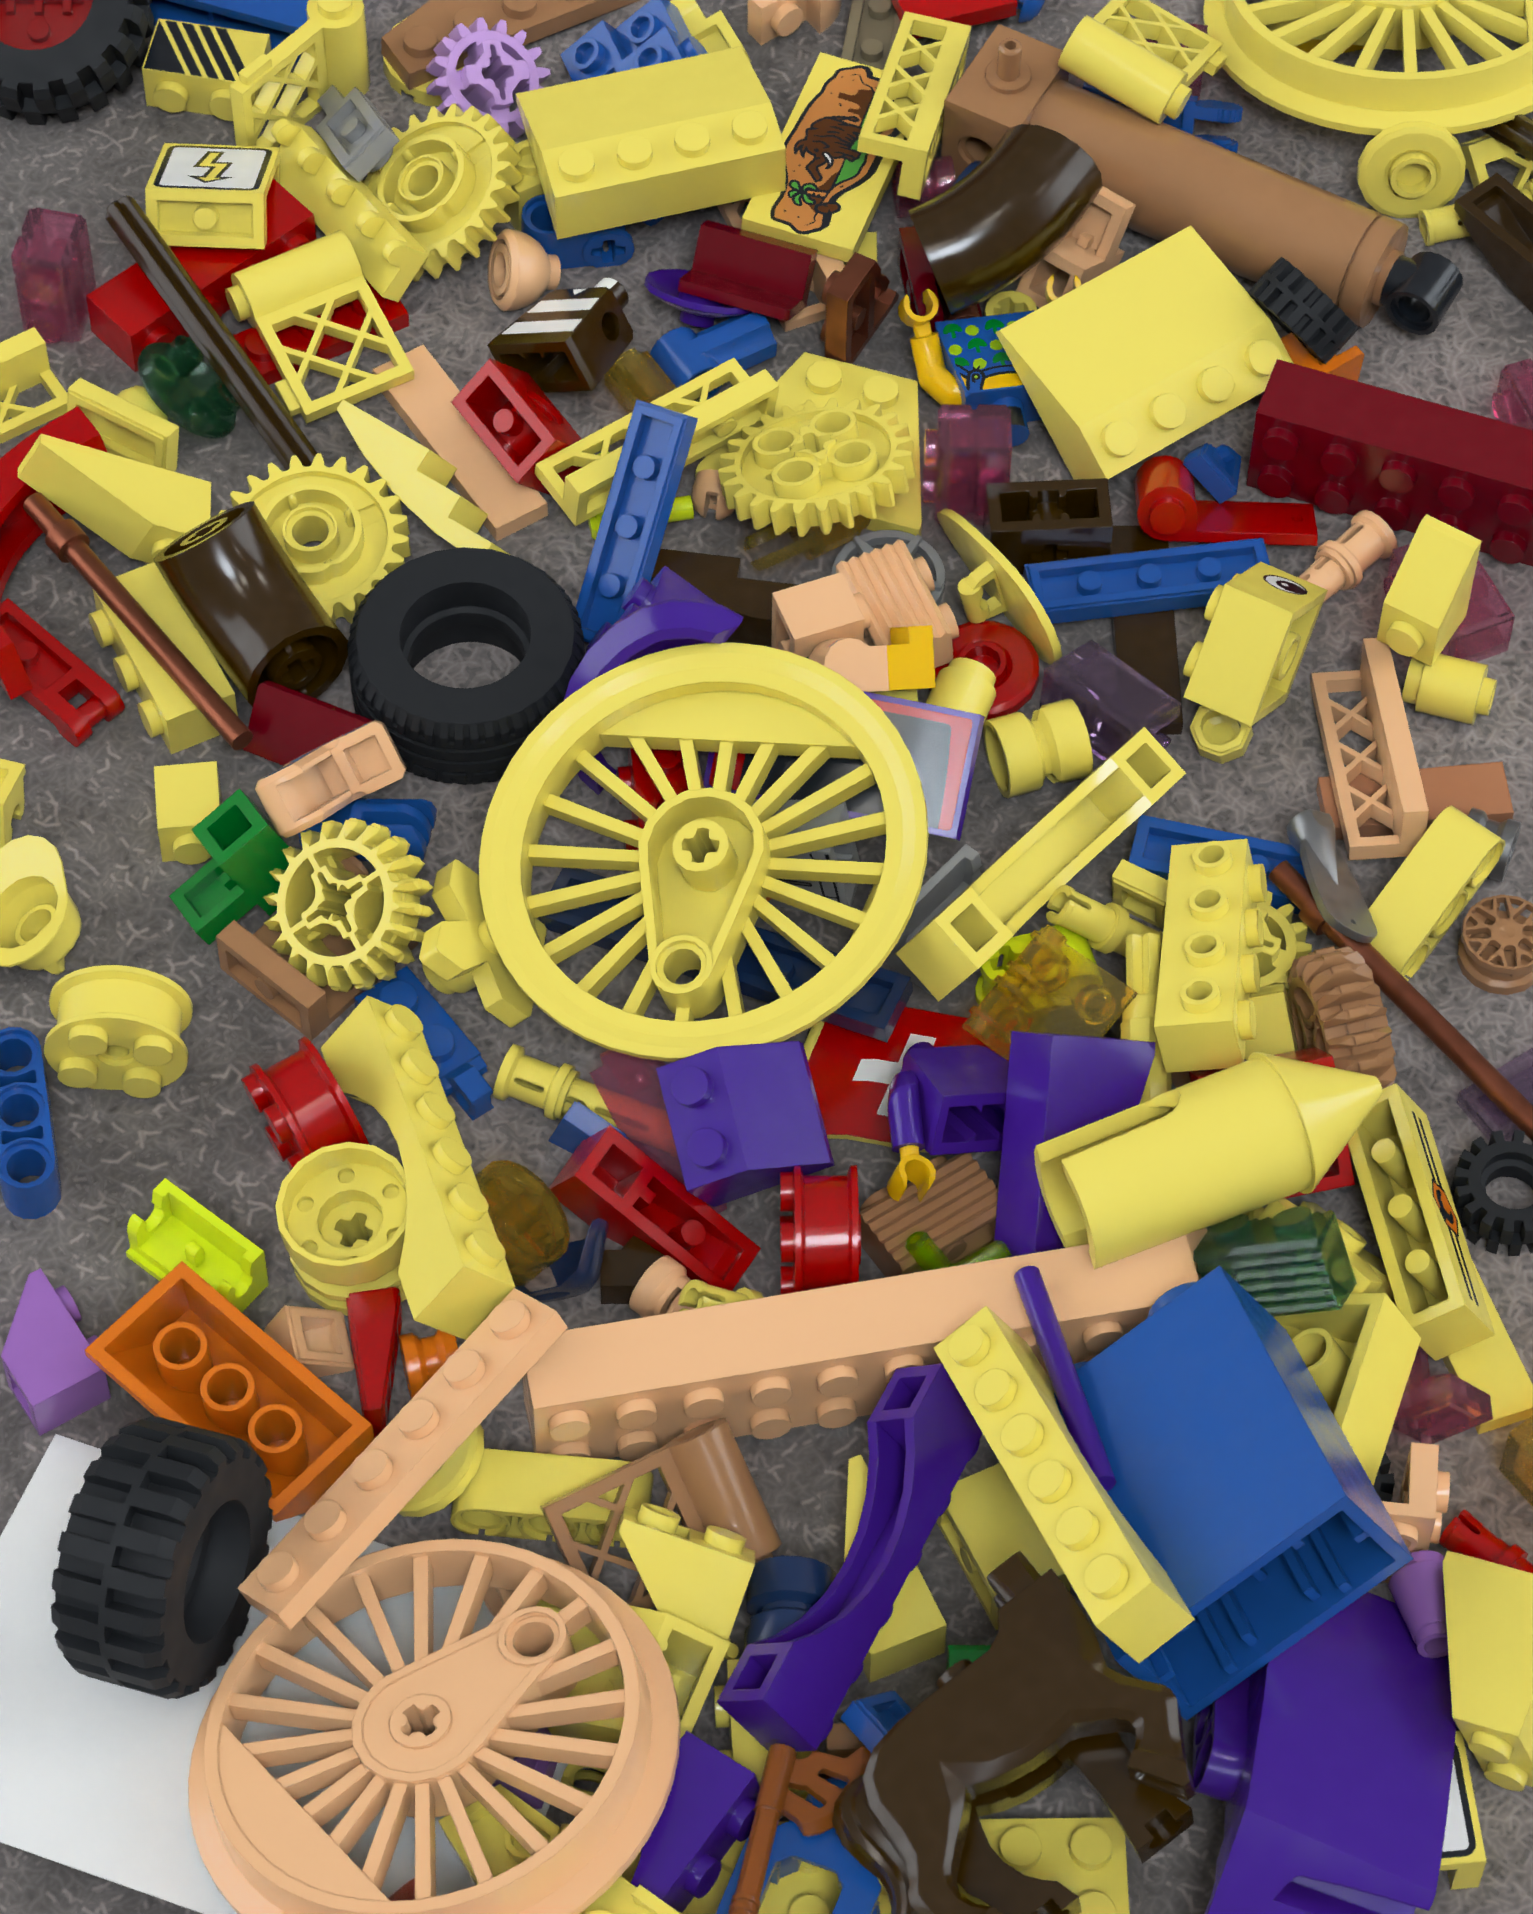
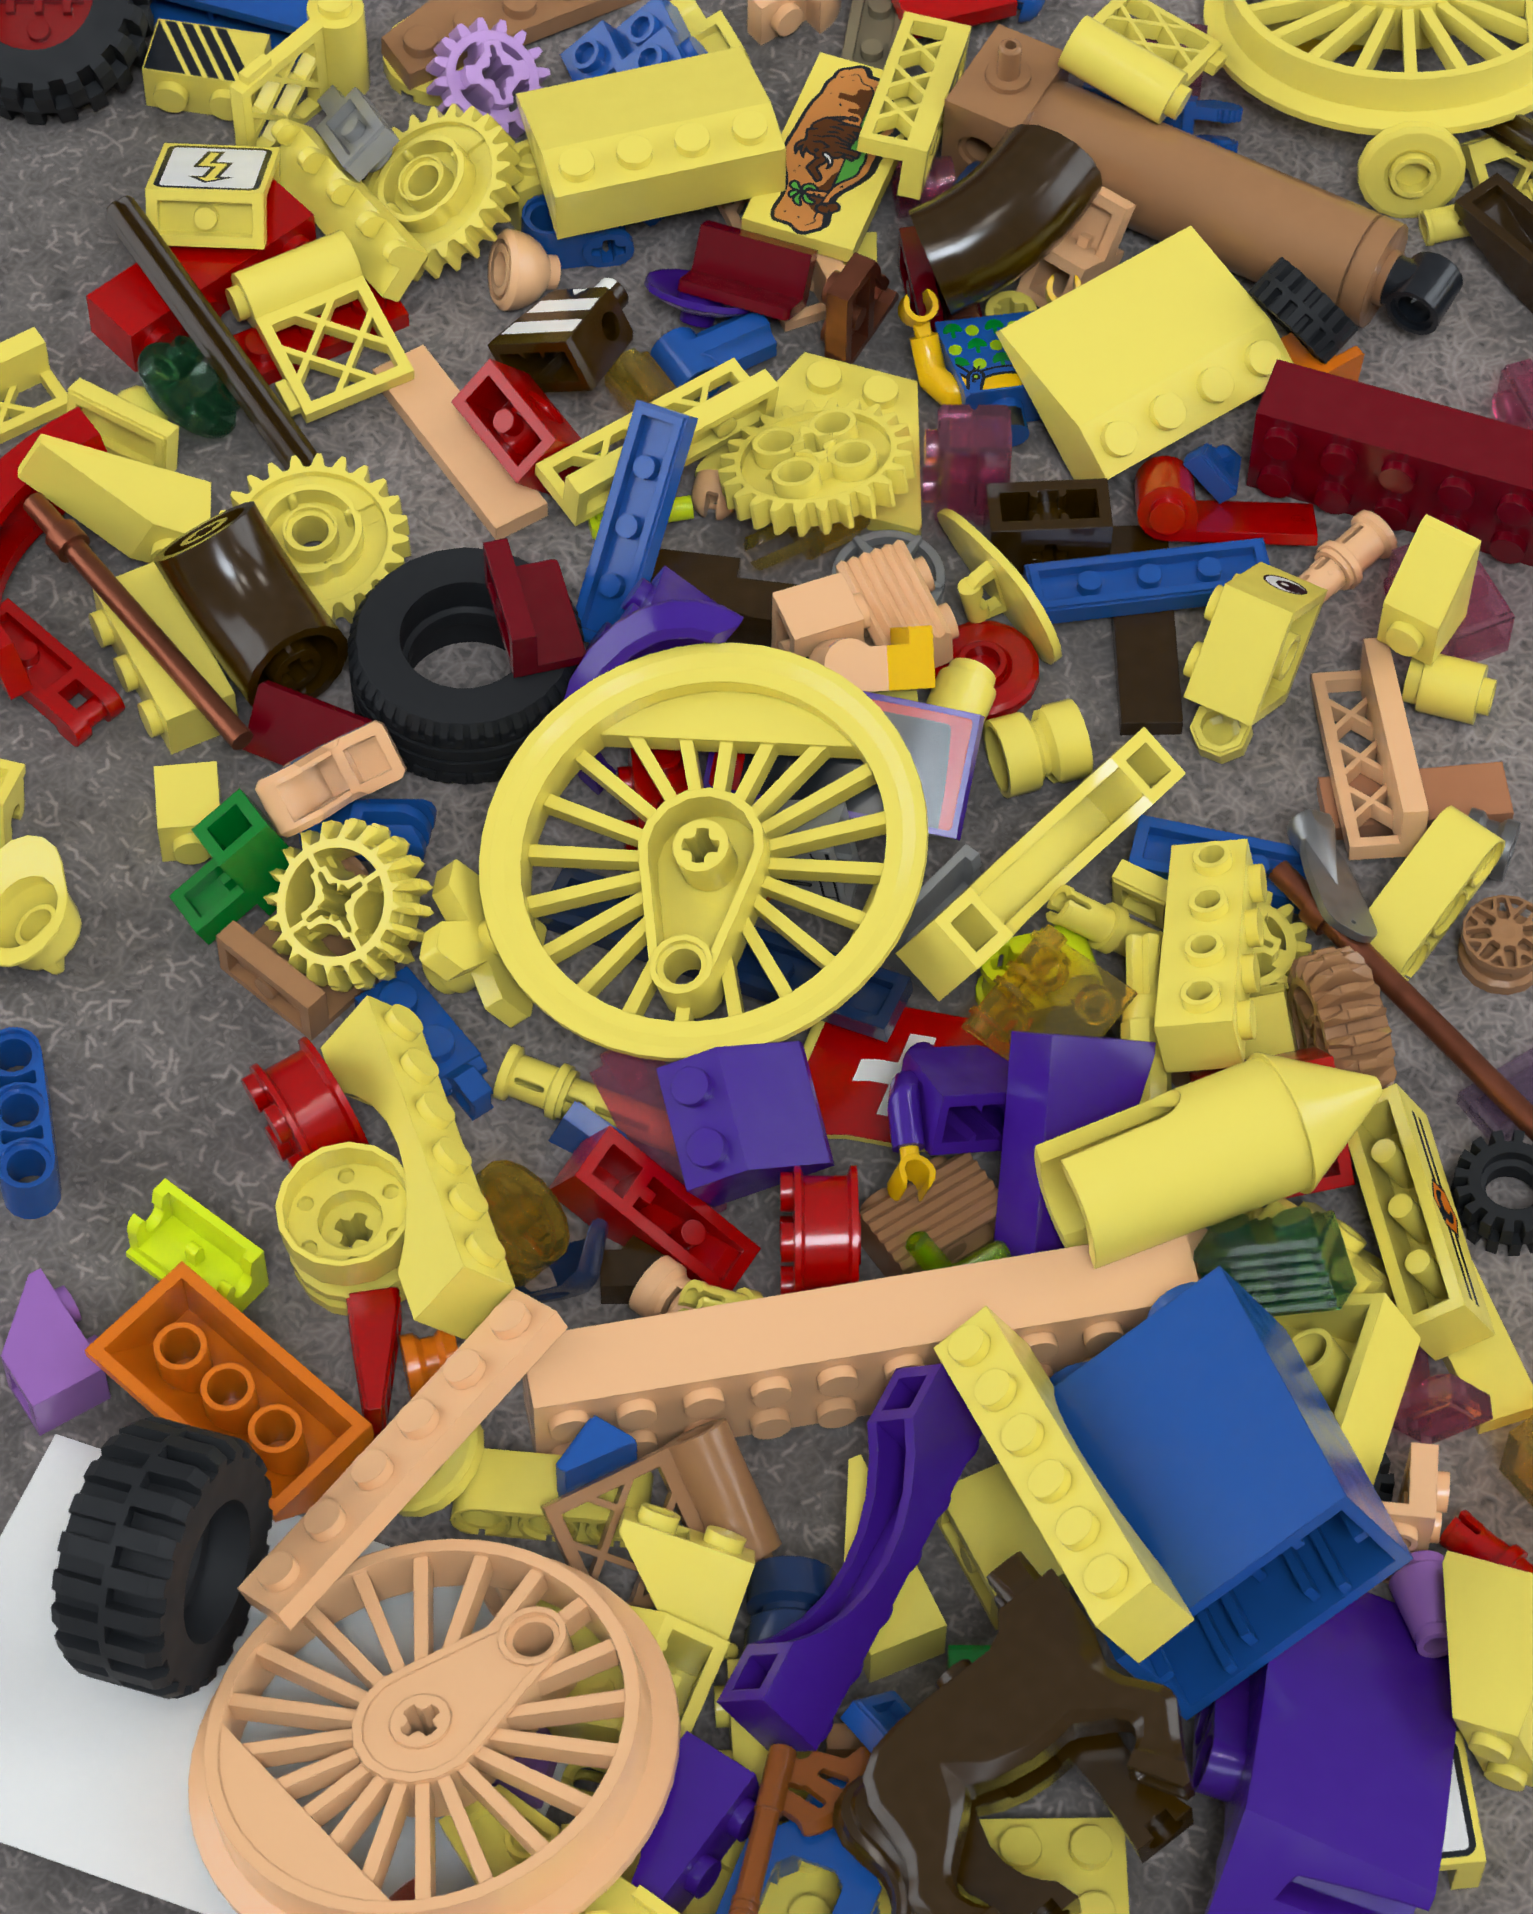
clear pink brick [11,207,97,343] -> none
light yellow wheel [44,965,193,1098] -> none
light nougat slope [264,1305,355,1378] -> none
light yellow slope [337,399,510,555] -> none
dark purple bar [1014,1266,1116,1492] -> none
clear purple hinge [1039,640,1181,762] -> none
none -> dark red panel [483,538,586,678]
none -> blue slope [556,1415,637,1497]

